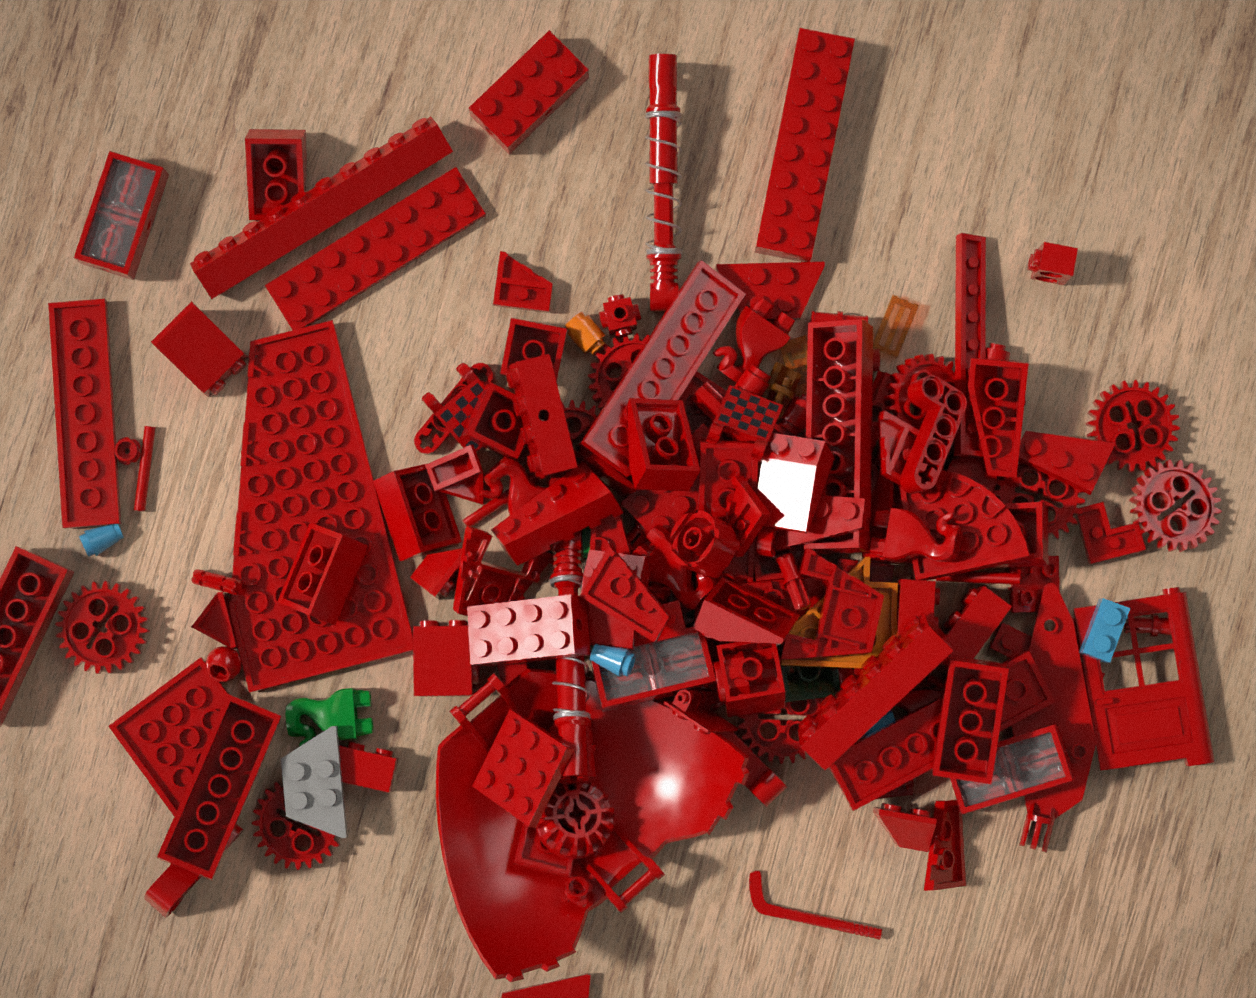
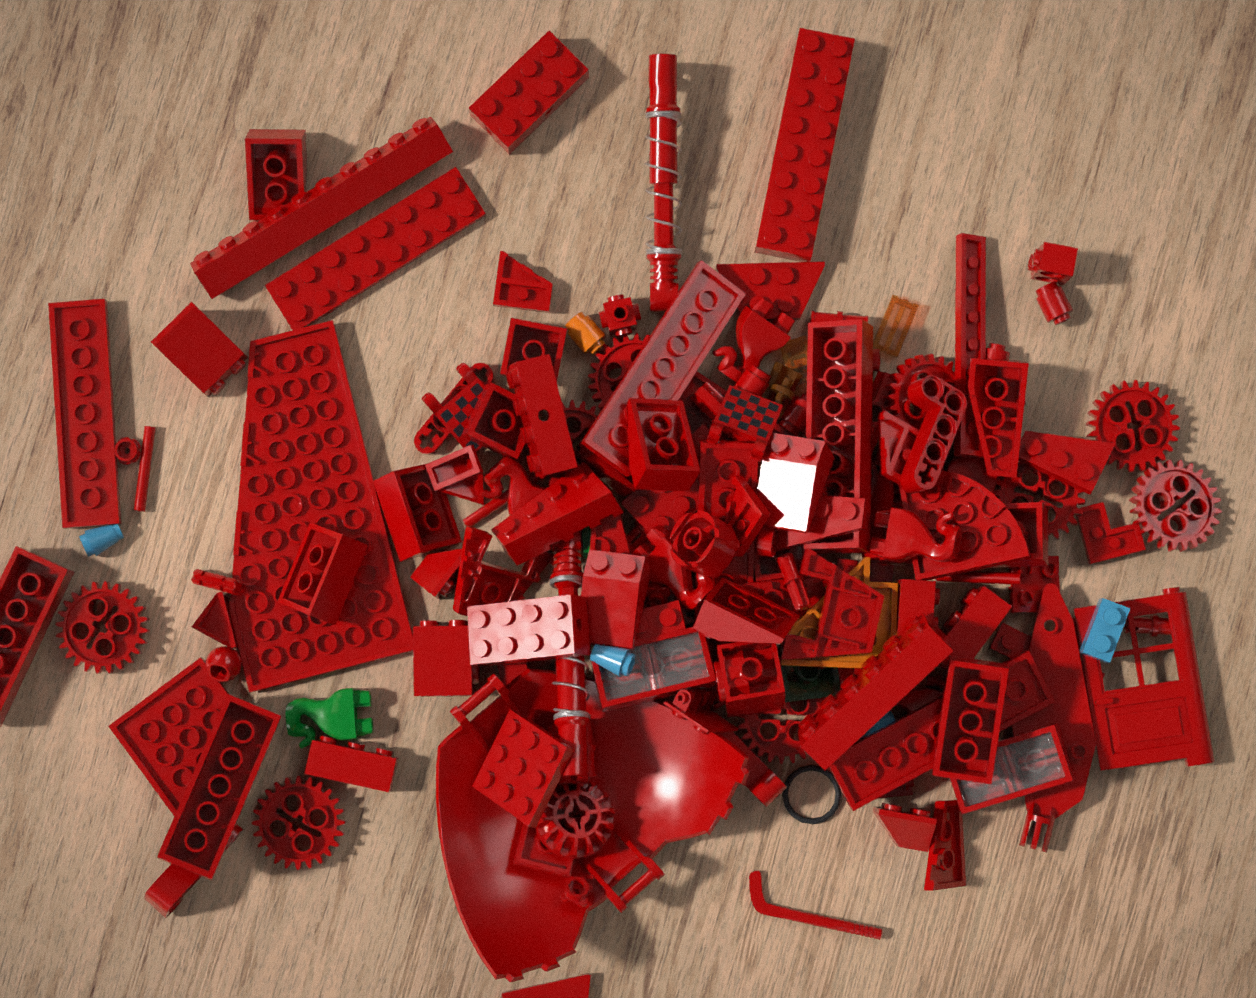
brick [74,151,169,280] -> none
light grey wing [281,726,348,838] -> none
red wing [580,545,671,642] -> none
none -> black piece [782,765,842,825]
none -> red brick [1035,281,1073,325]

